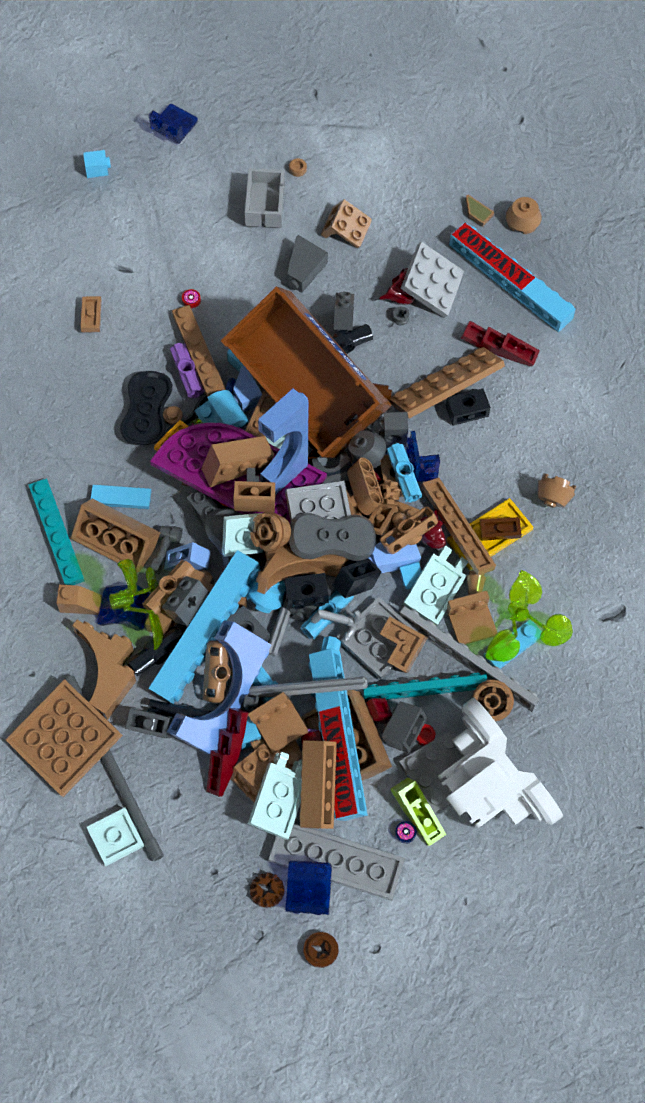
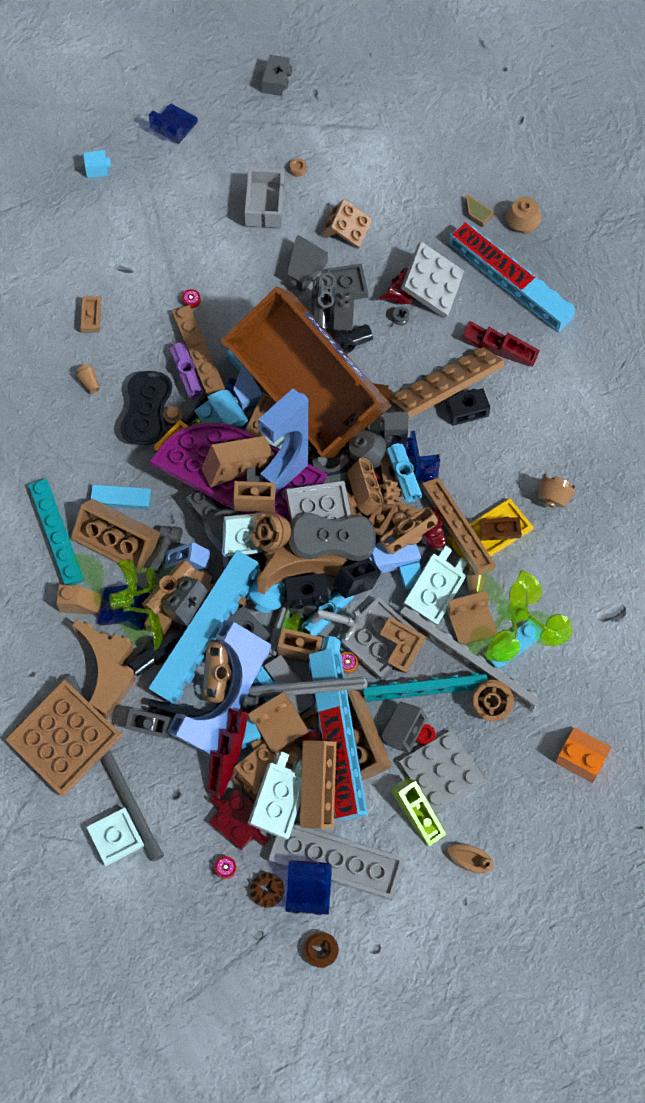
dark red plate [366,698,392,721] -> none
tile [395,821,417,844] -> none
white piece [438,697,563,828] -> none
none -> medium nougat cone [77,364,100,394]
none -> dark red plate [209,789,270,850]
none -> tile [215,856,237,879]
none -> dark grey brick [262,54,293,96]
none -> light grey tile [264,655,315,715]
none -> medium nougat brick [277,628,322,663]
none -> clear neon green plate [285,614,301,632]
none -> dark grey connector [311,272,336,330]
none -> dark grey tile [326,263,369,303]
none -> tile [341,652,358,674]
none -> medium nougat arm [447,844,494,873]
none -> orange slope [555,727,611,783]

